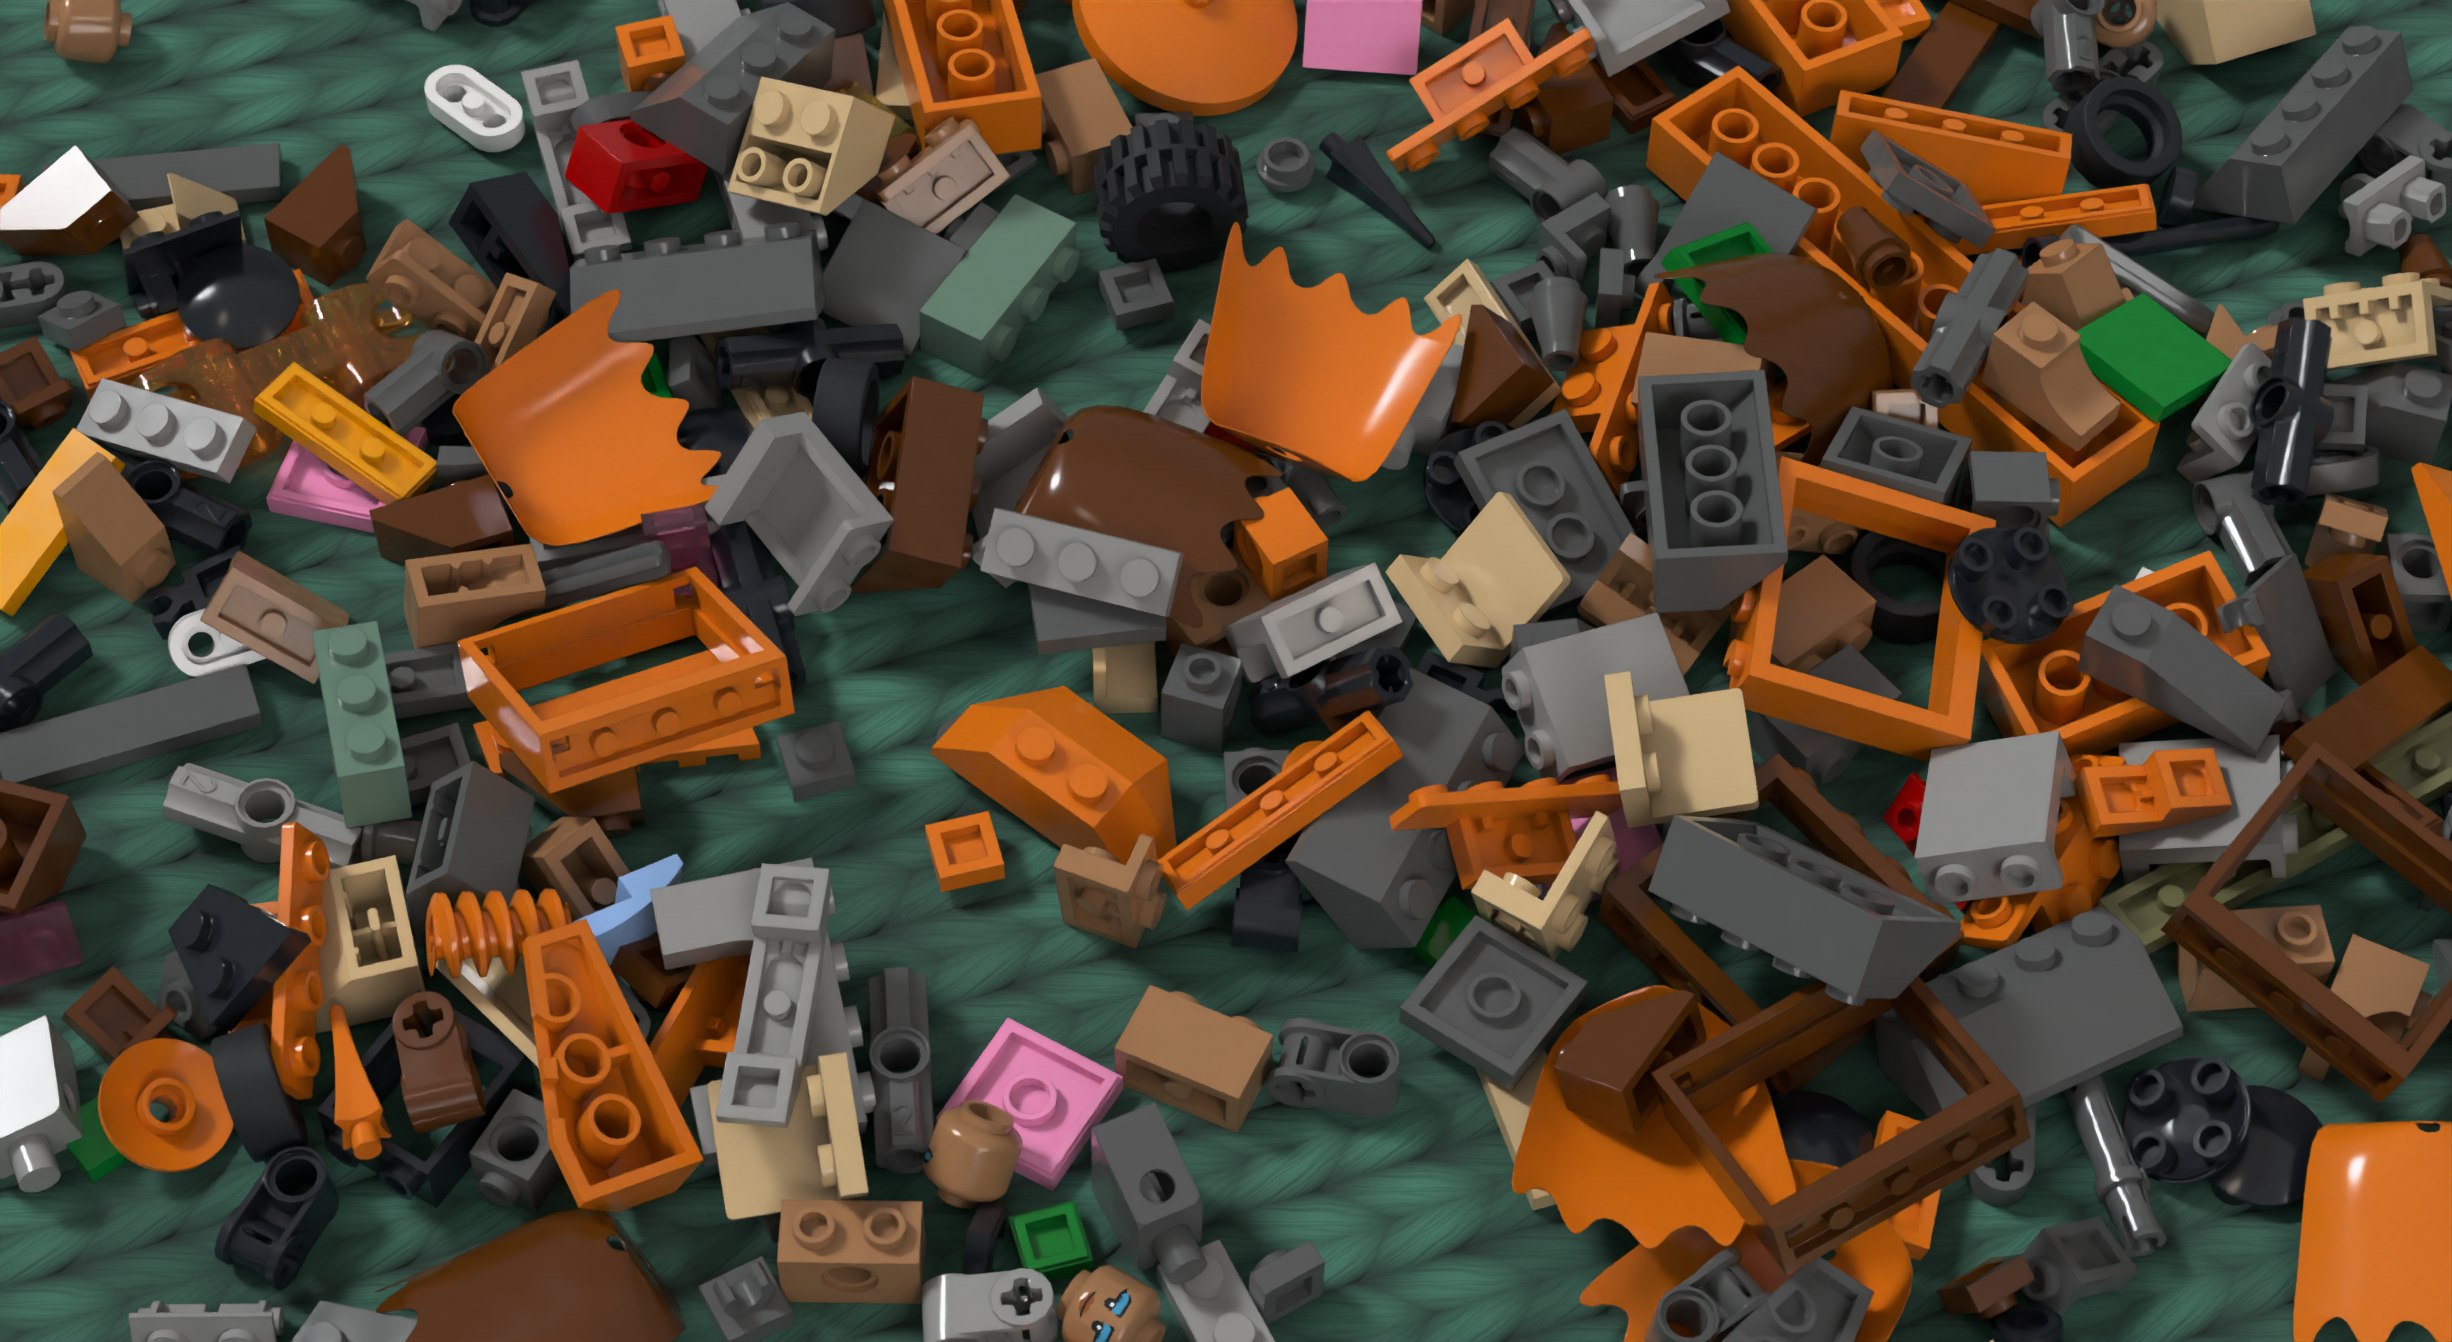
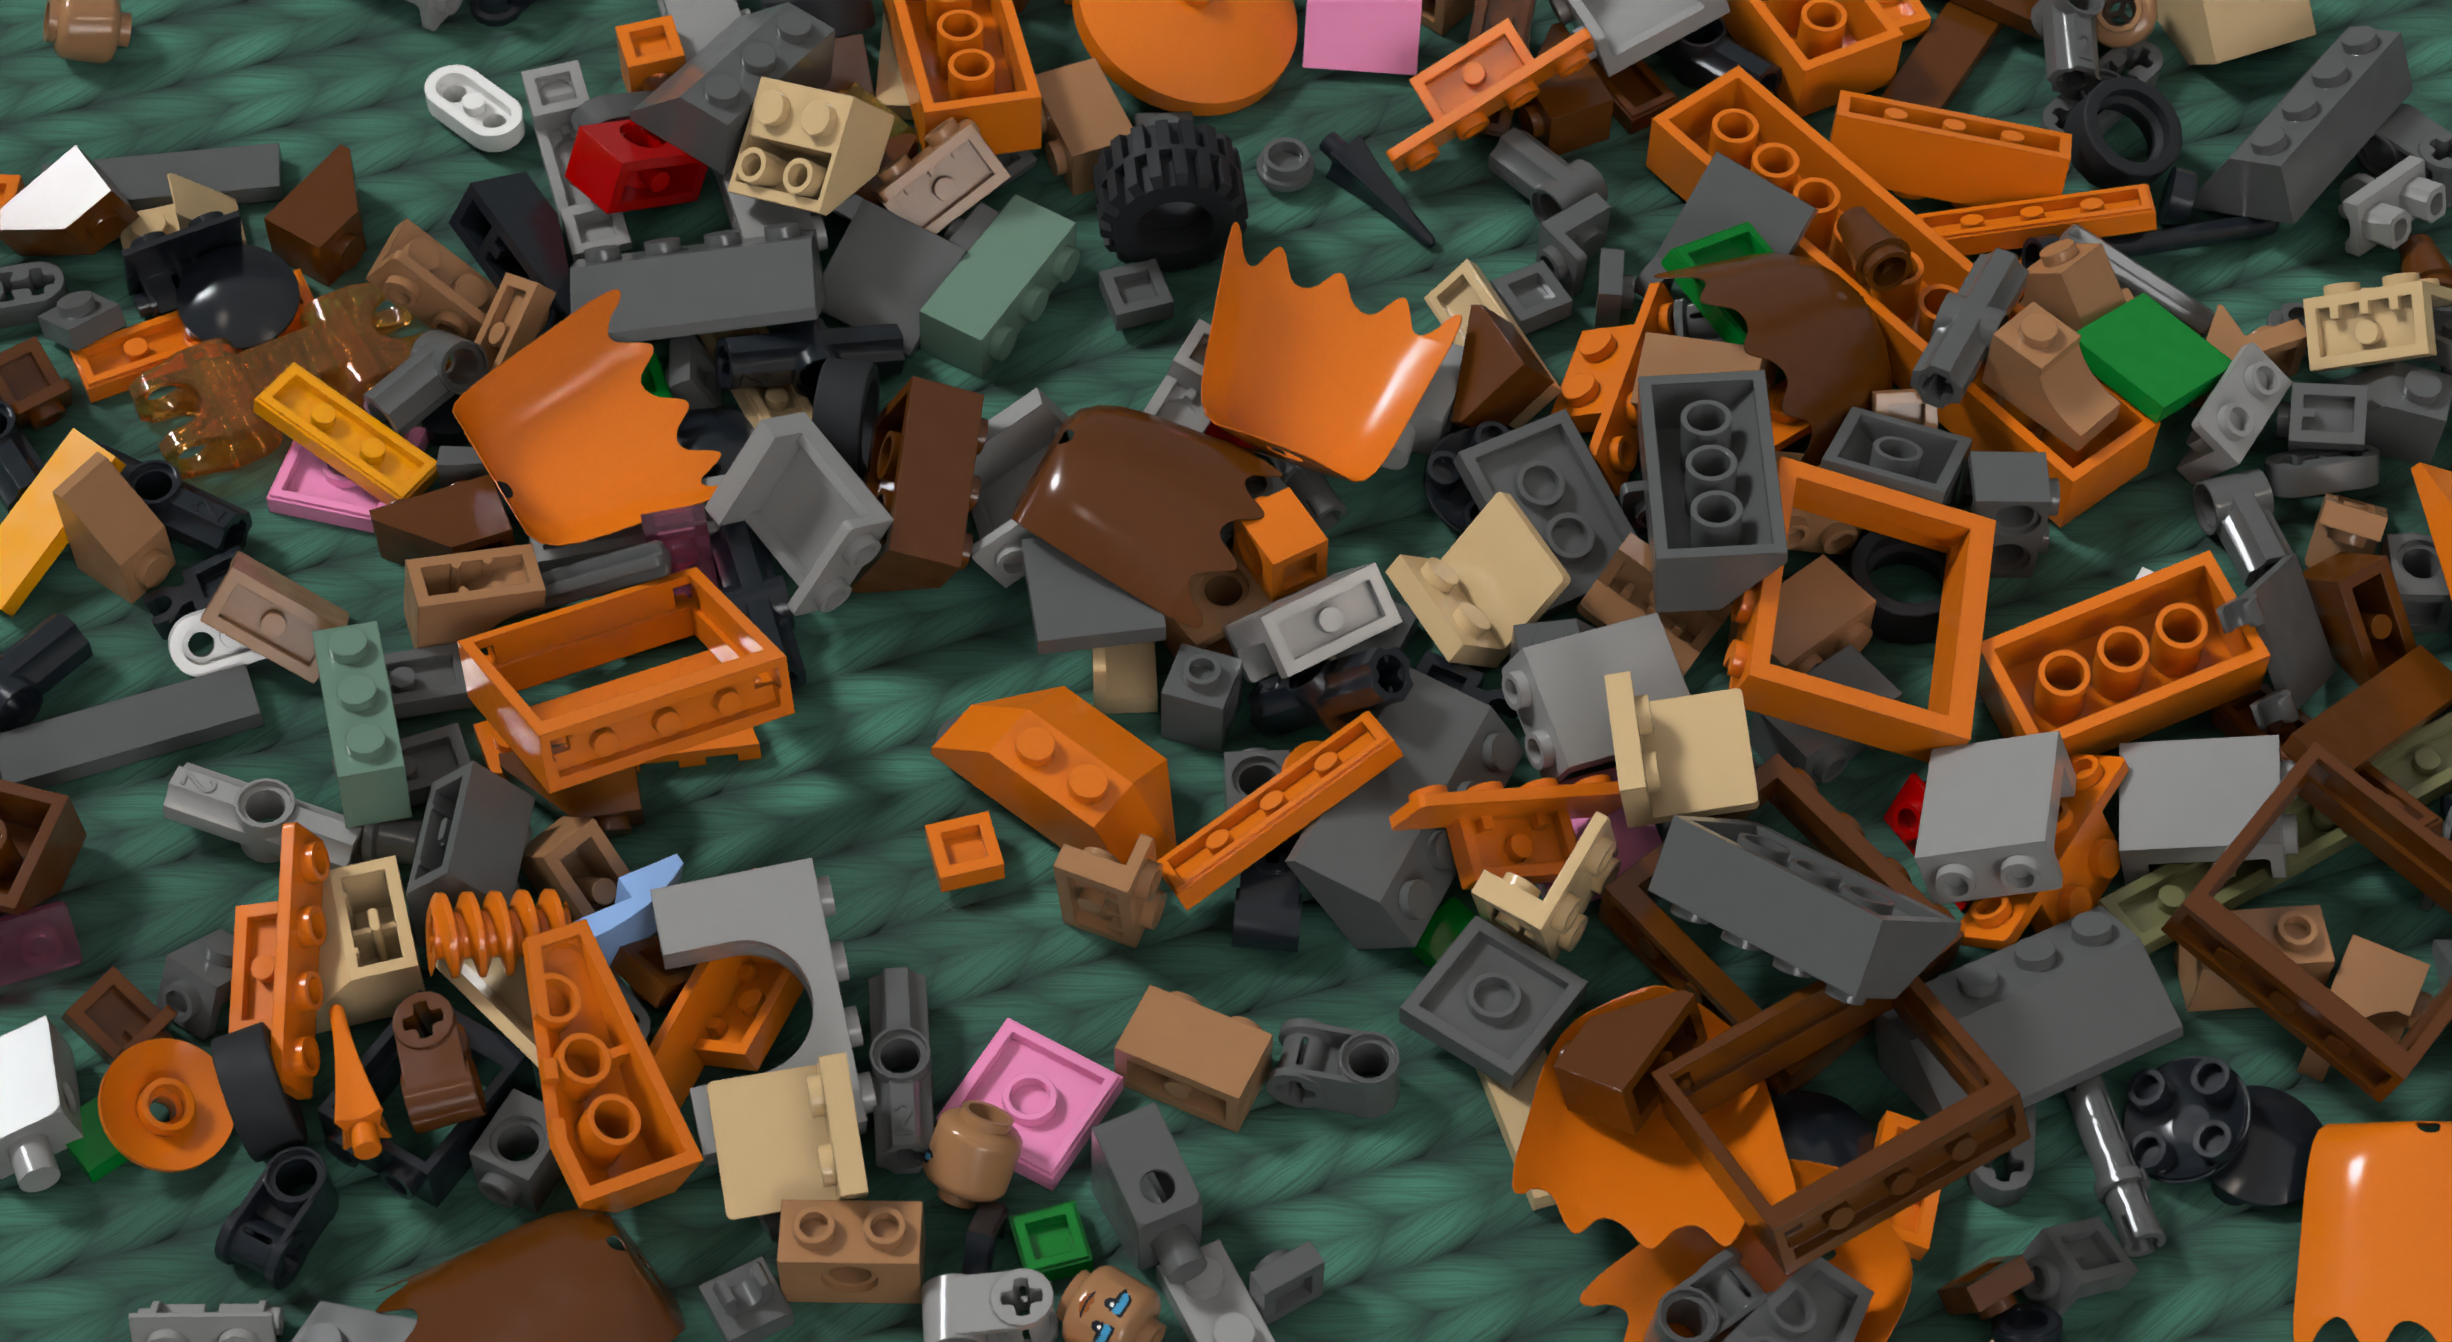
light grey plate [76,378,257,484] -> none
black wing [168,884,311,1032] -> none
light grey slope [716,863,831,1128] -> none
dark grey plate [776,721,857,802] -> none
light grey plate [980,508,1184,617] -> none
dark grey cone [1527,277,1588,371] -> none
dark grey cone [1605,185,1659,277] -> none
dark grey plate [1860,129,1995,248] -> none
black dish [1948,527,2074,644] -> none
orange slope [2074,748,2232,838] -> none
dark grey slope [2077,584,2286,757] -> none
black piece [2249,317,2334,508] -> none

